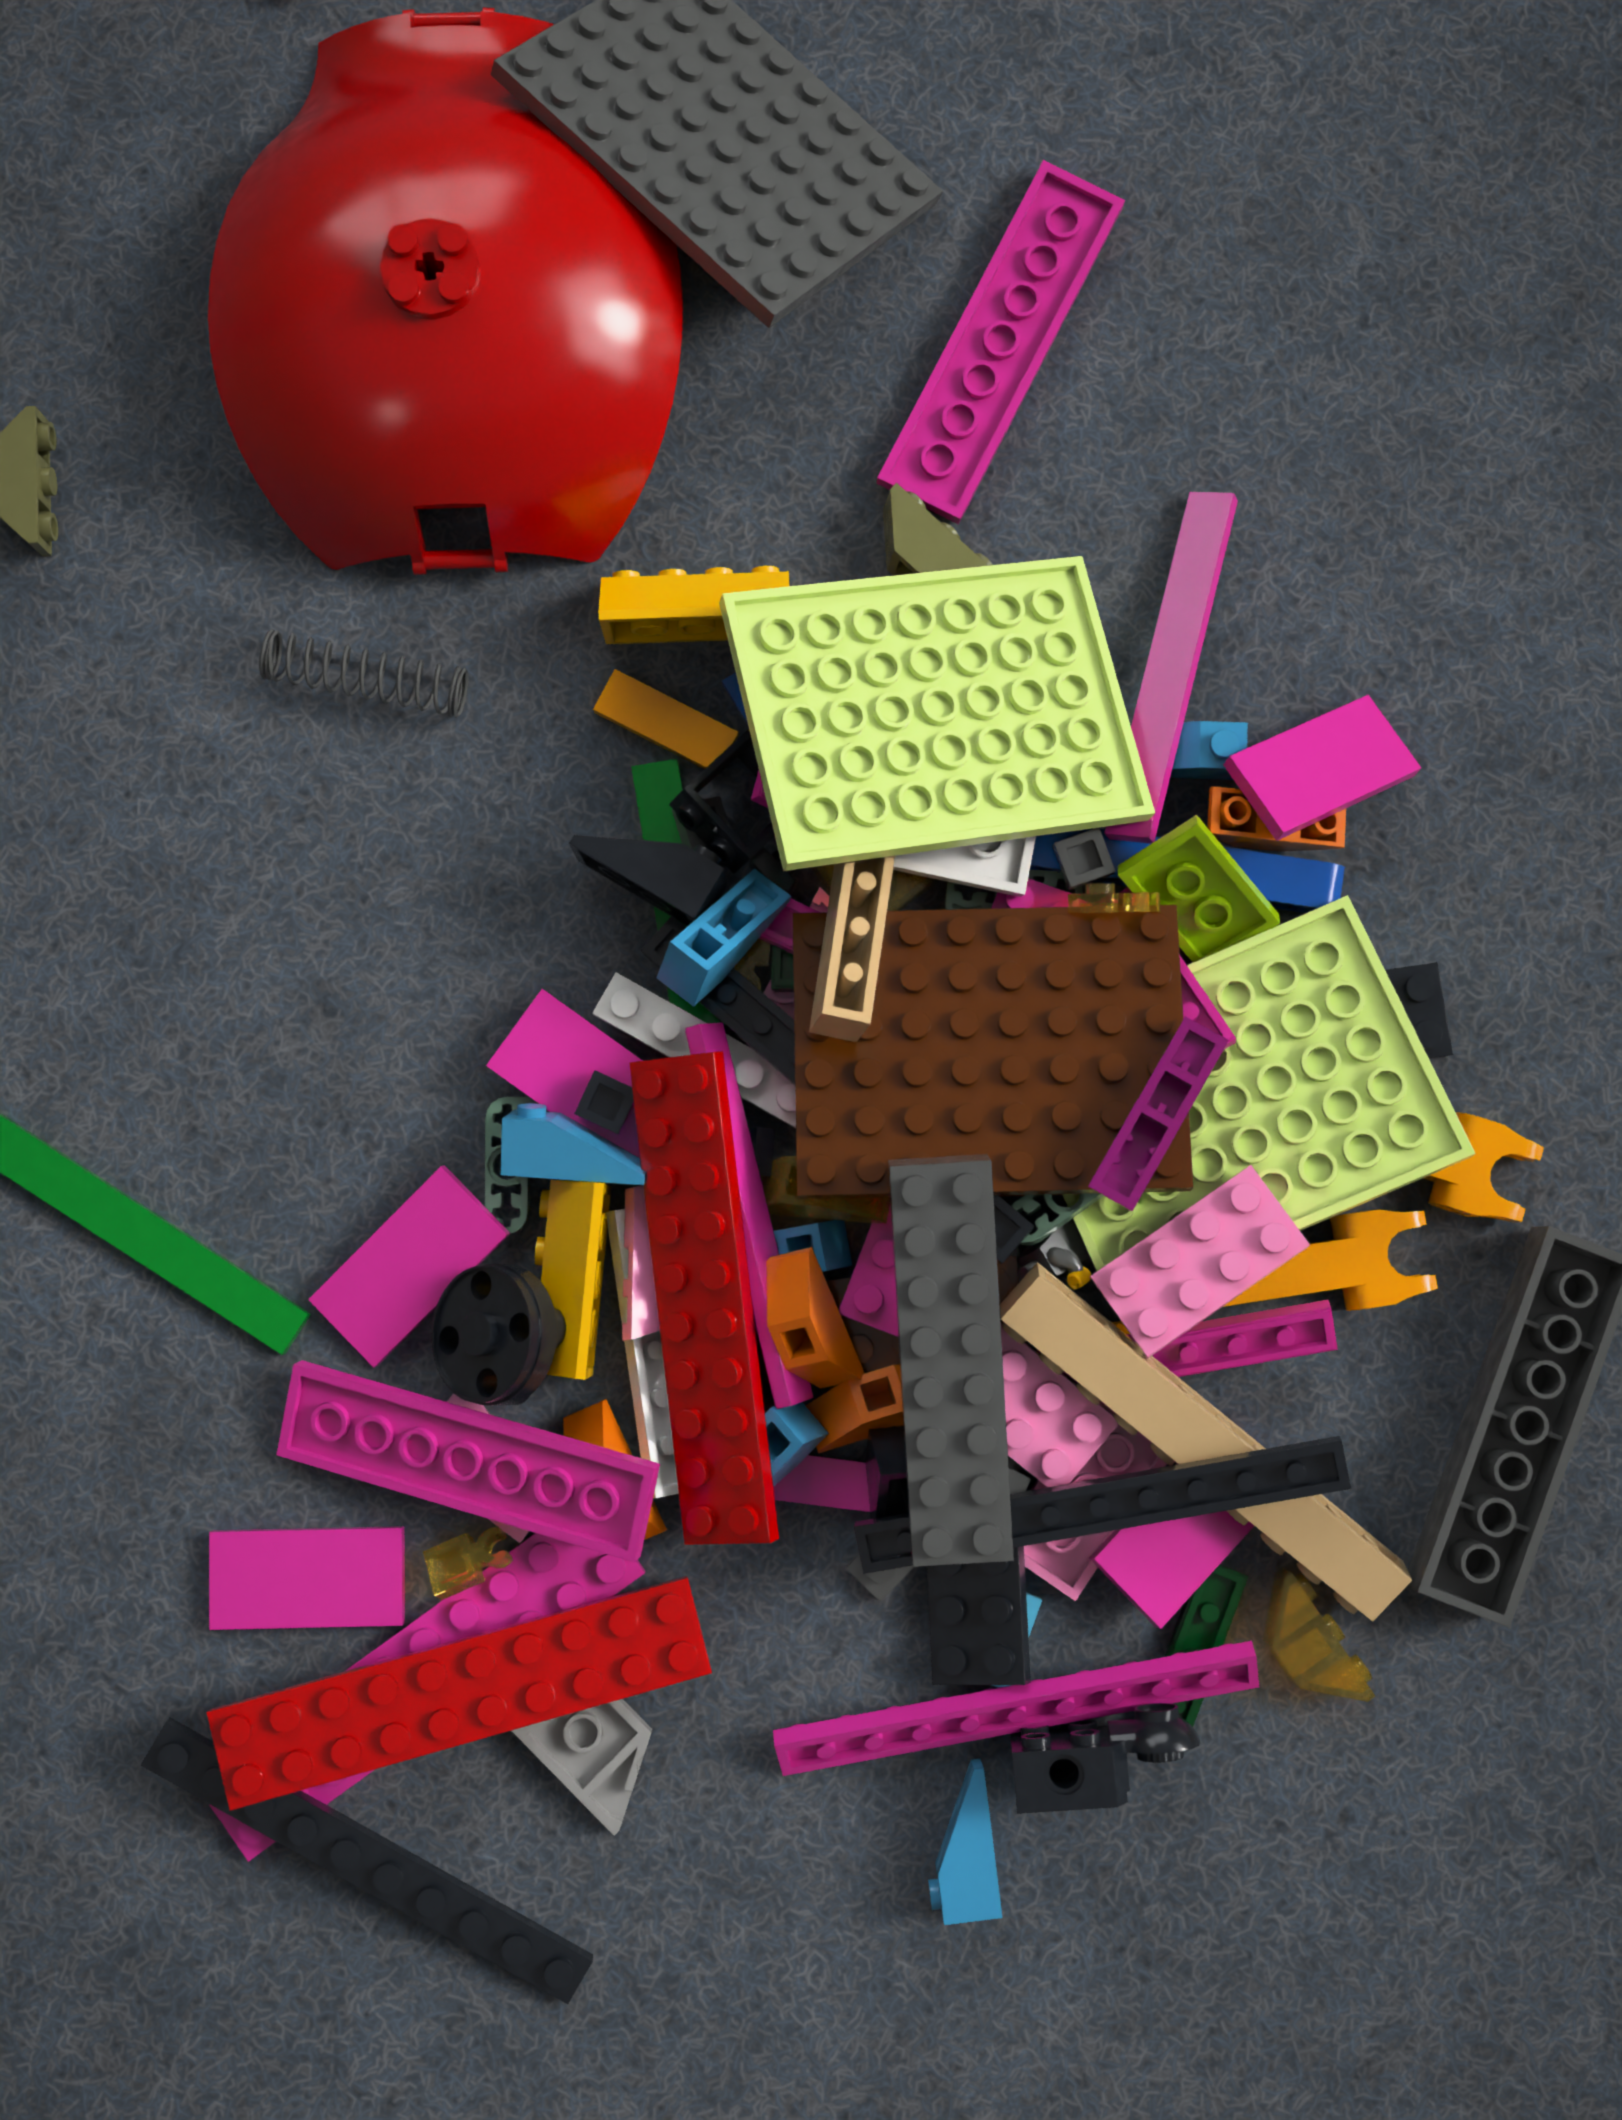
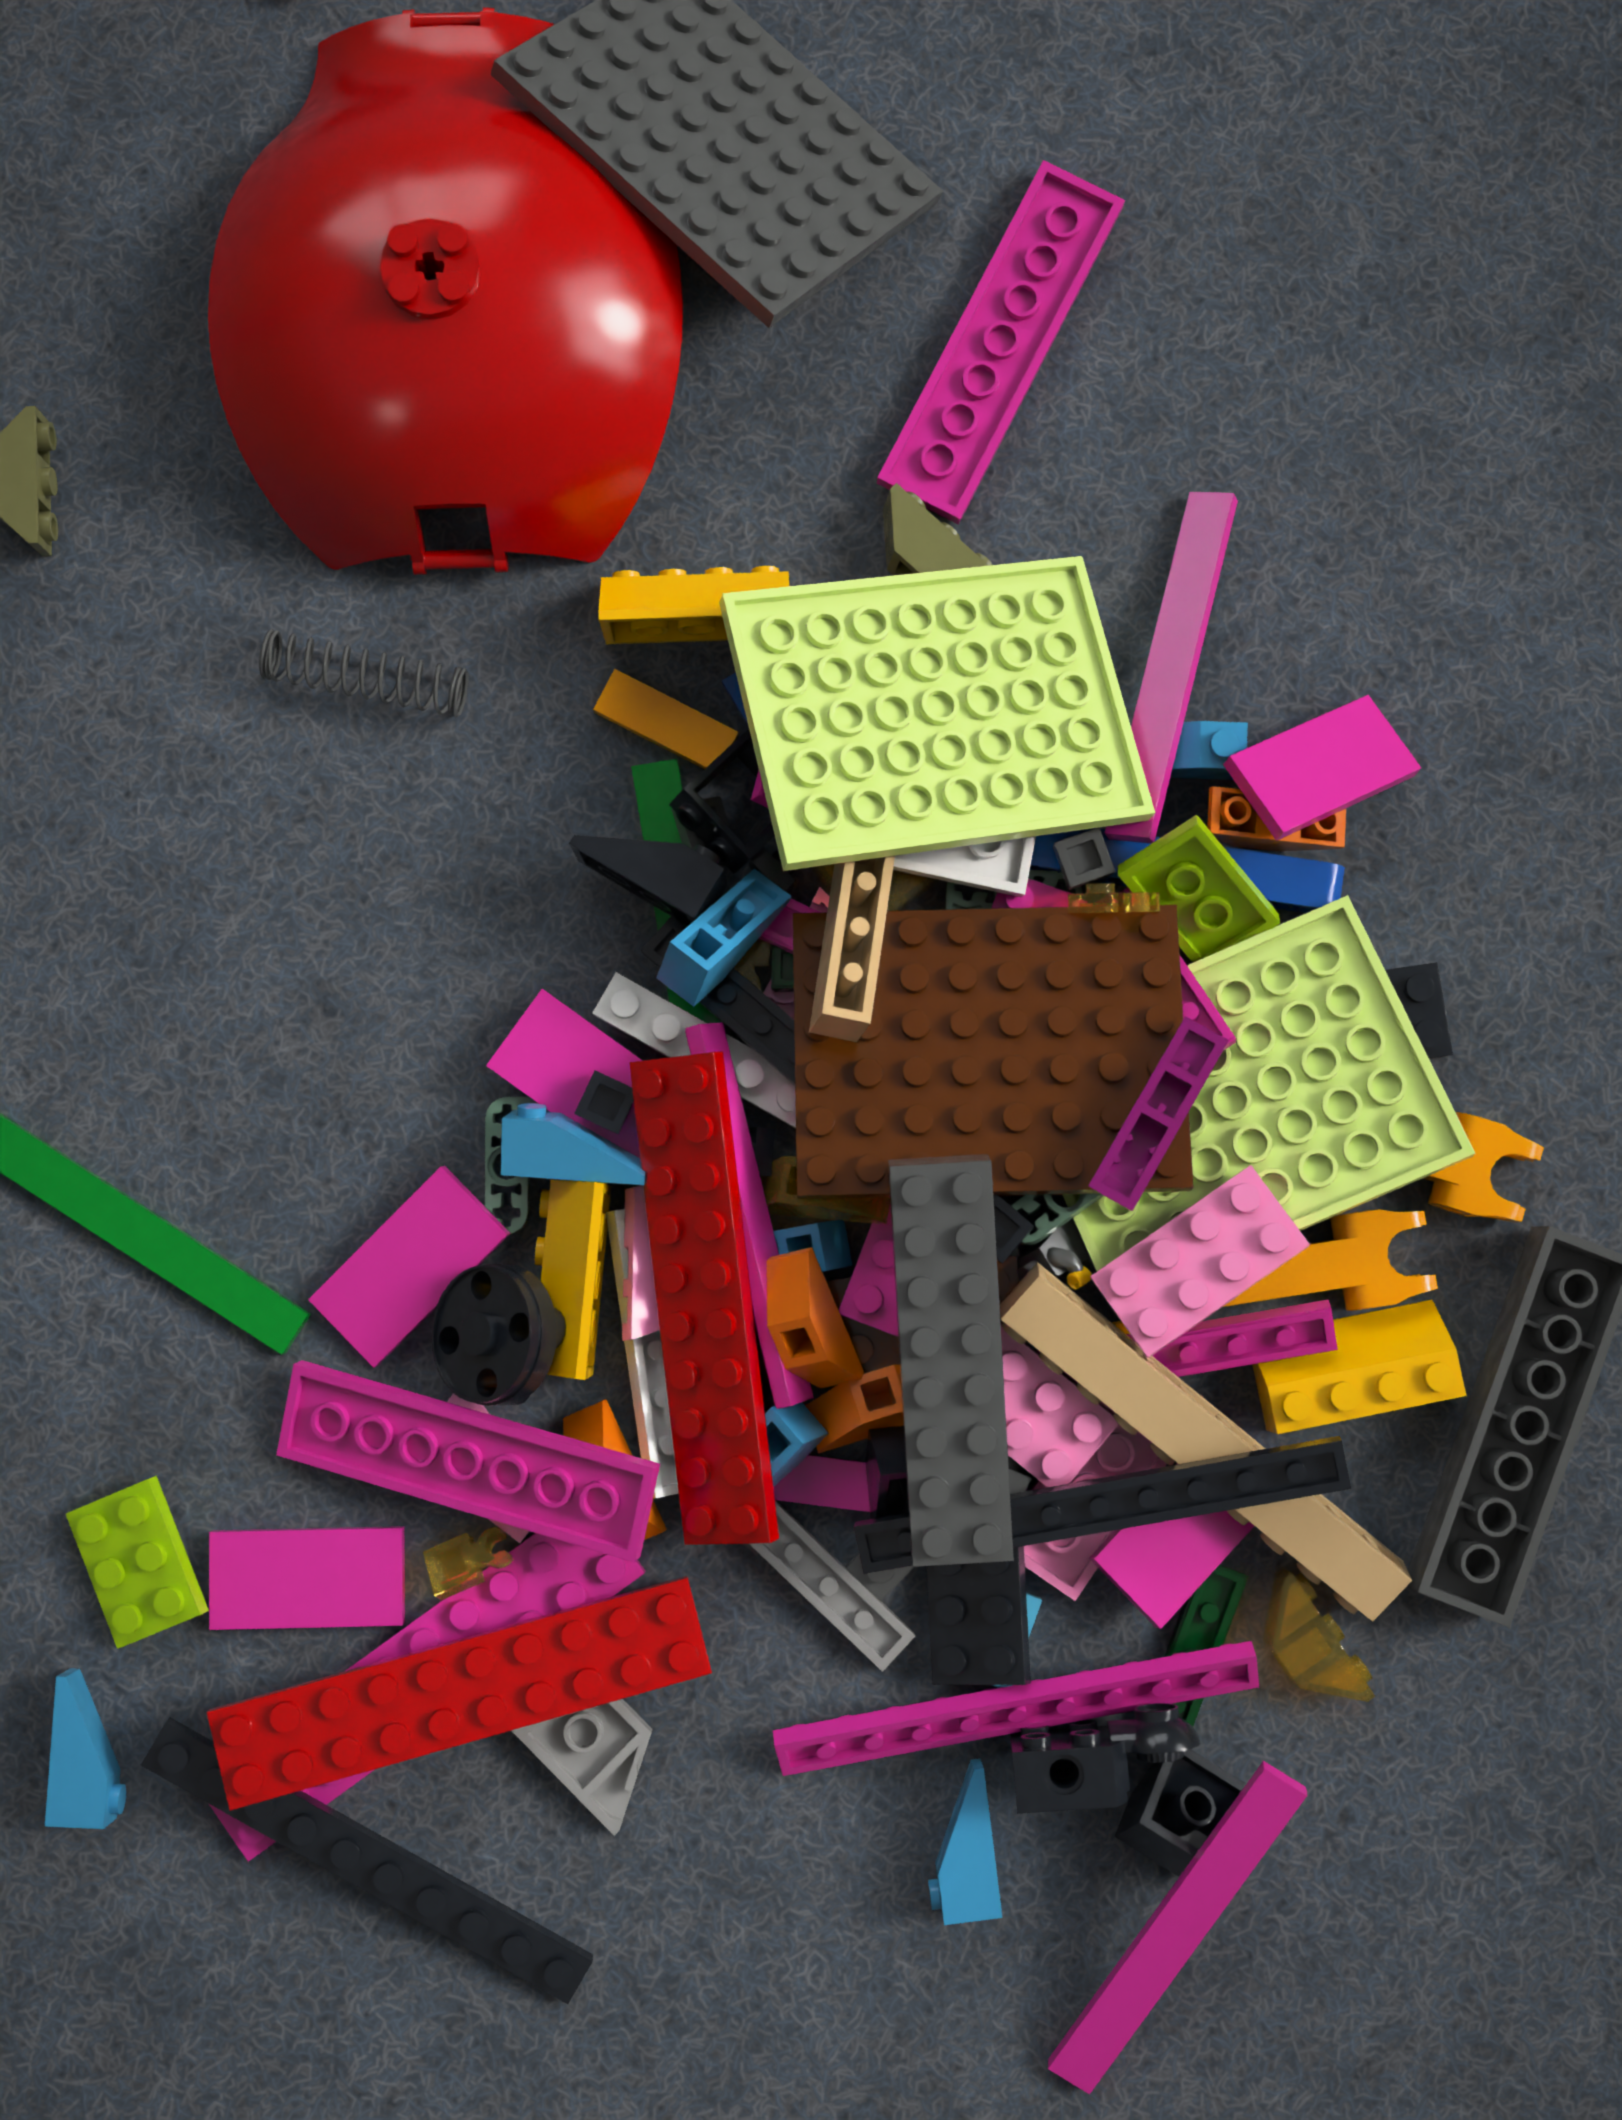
none -> dark azure slope [45,1668,126,1829]
none -> lime plate [66,1476,209,1649]
none -> light grey plate [750,1500,915,1672]
none -> dark pink tile [1048,1761,1308,2095]
none -> black slope [1114,1749,1246,1877]
none -> yellow slope [1252,1300,1467,1434]

